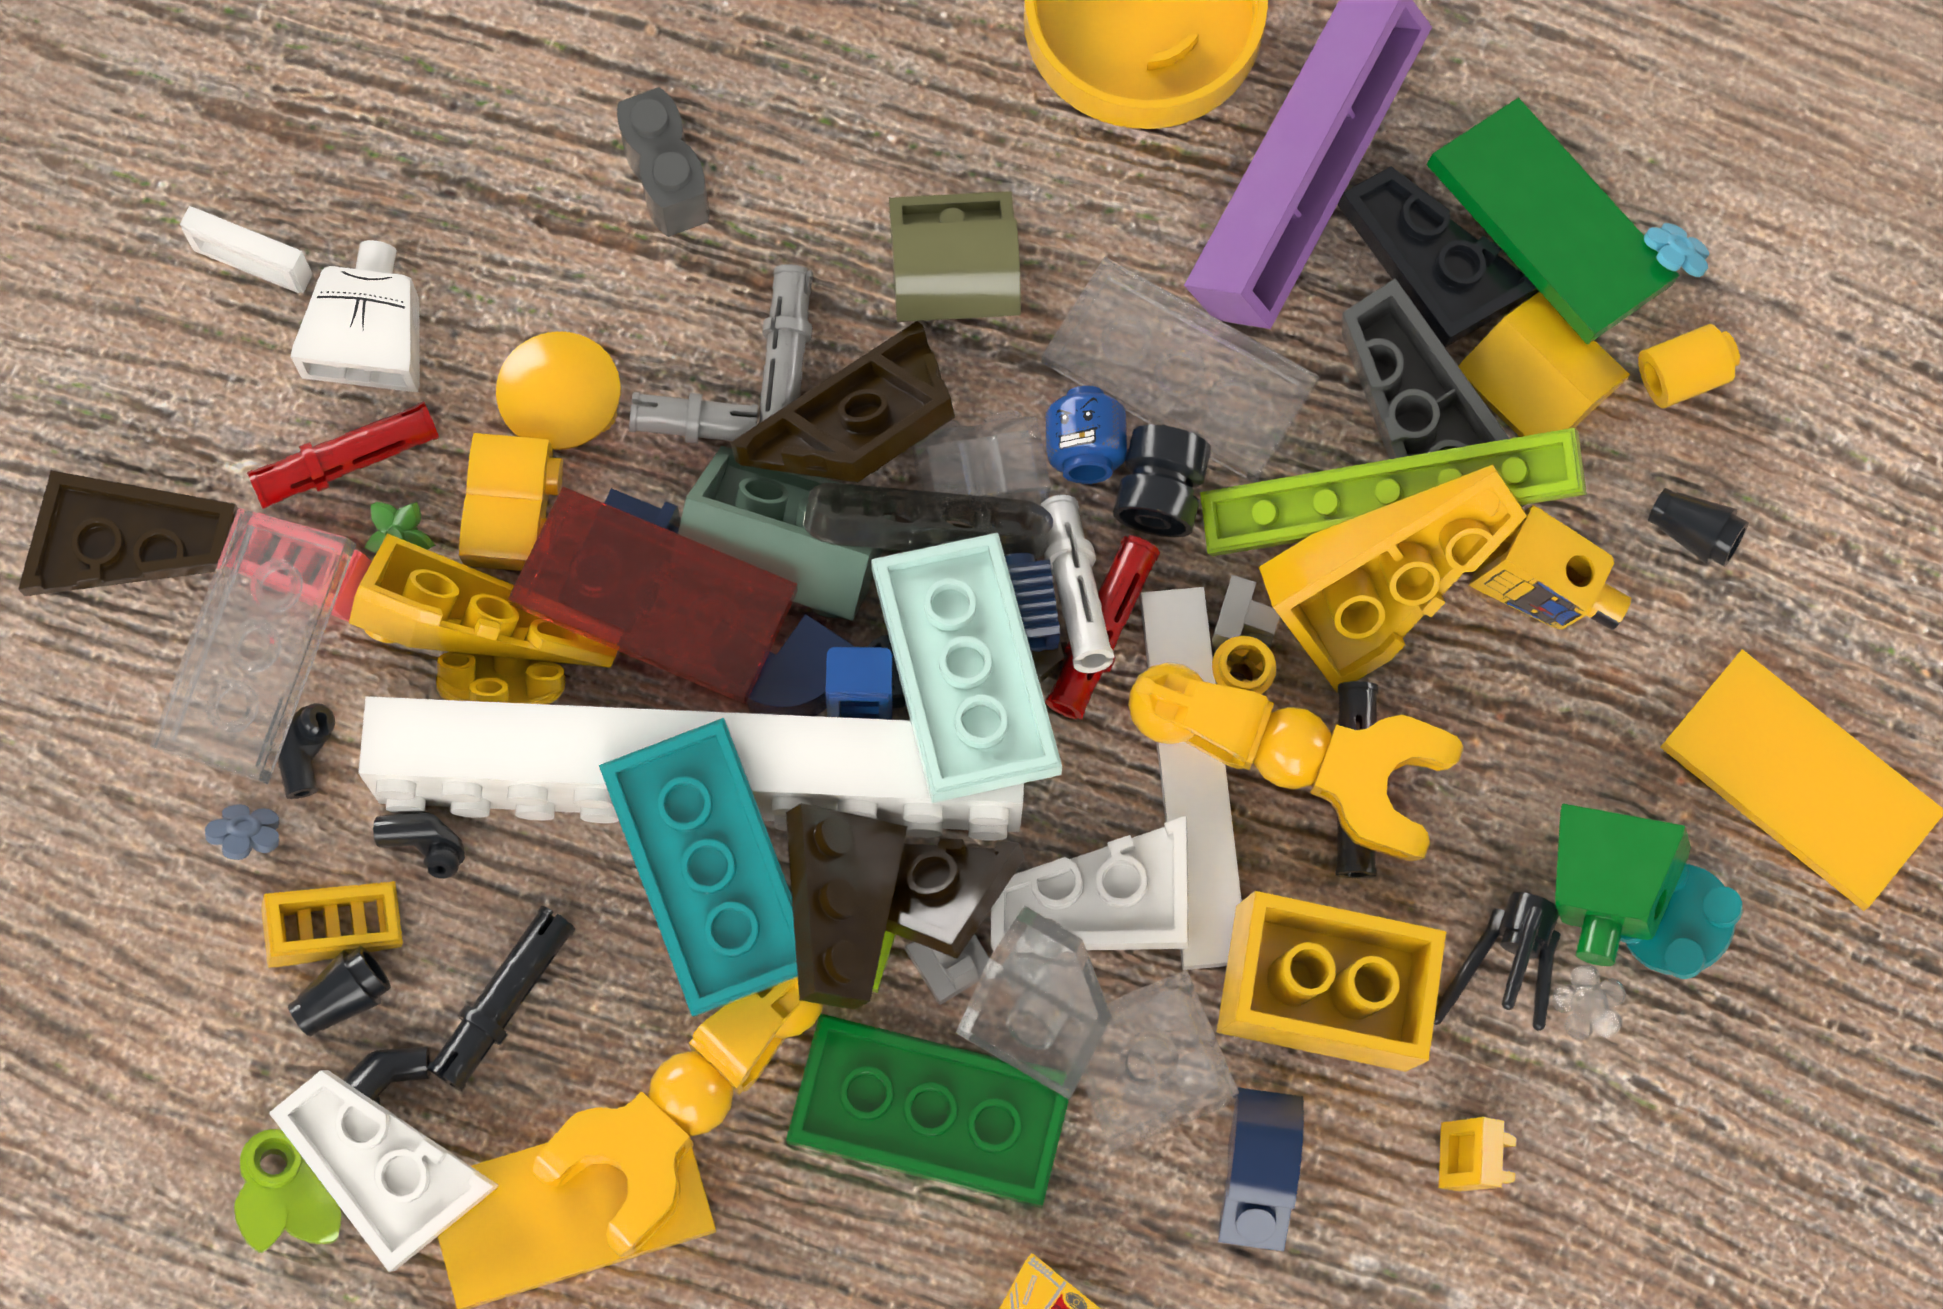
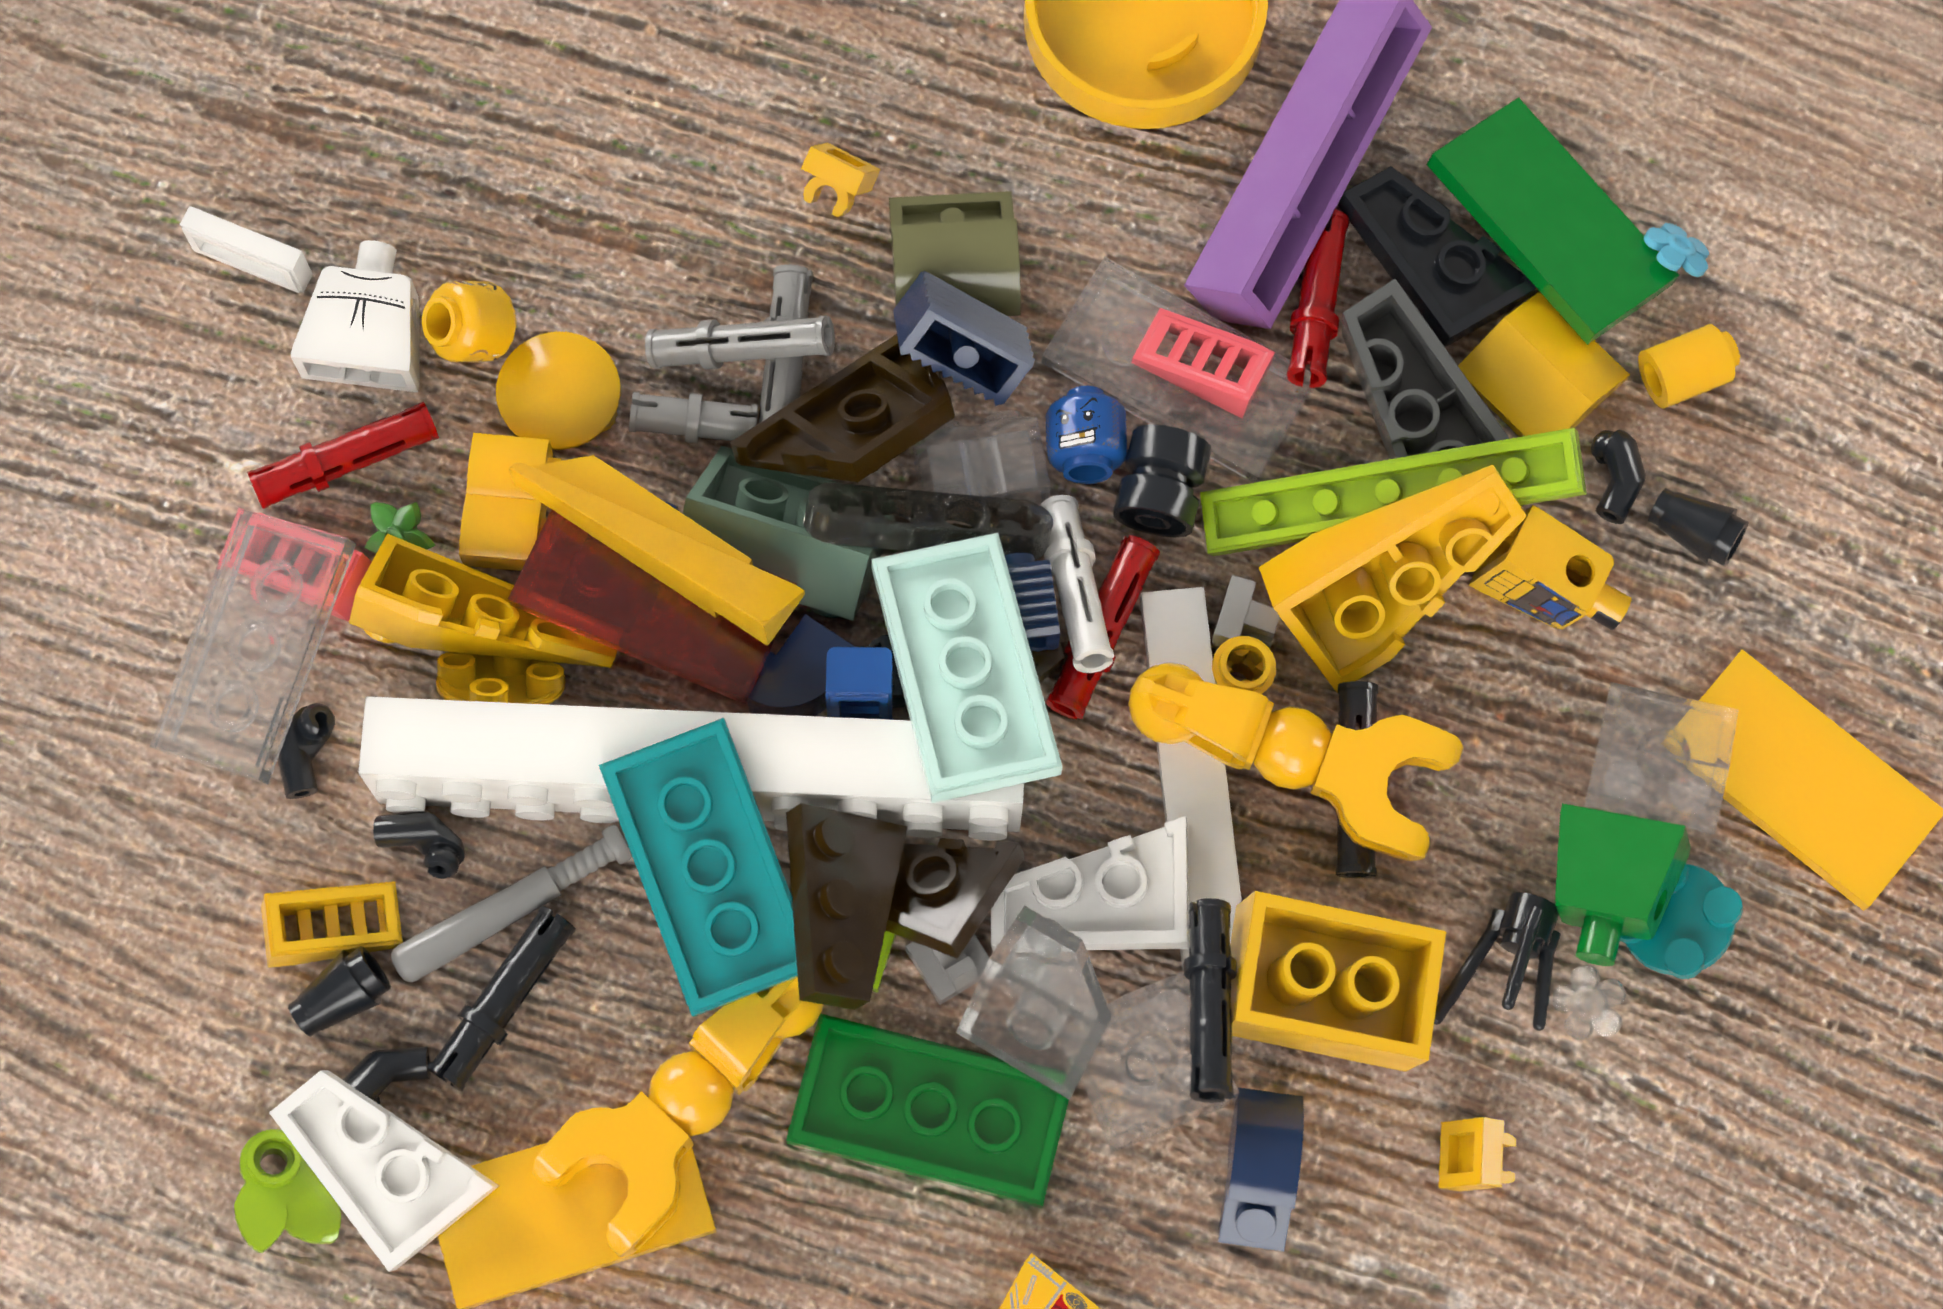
dark brown wing [18,470,240,596] -> none
sand blue plant [205,804,280,860] -> none
dark grey brick [617,87,710,237] -> none
none -> light grey piece [391,825,632,982]
none -> yellow head [422,281,517,362]
none -> yellow wedge [509,455,805,646]
none -> light grey pin [645,315,835,370]
none -> yellow tile [801,142,881,217]
none -> brick [893,271,1035,406]
none -> coral slope [1131,308,1275,418]
none -> black pin [1183,898,1237,1103]
none -> red pin [1286,210,1350,388]
none -> clear slope [1583,682,1739,836]
none -> black arm [1591,430,1646,524]

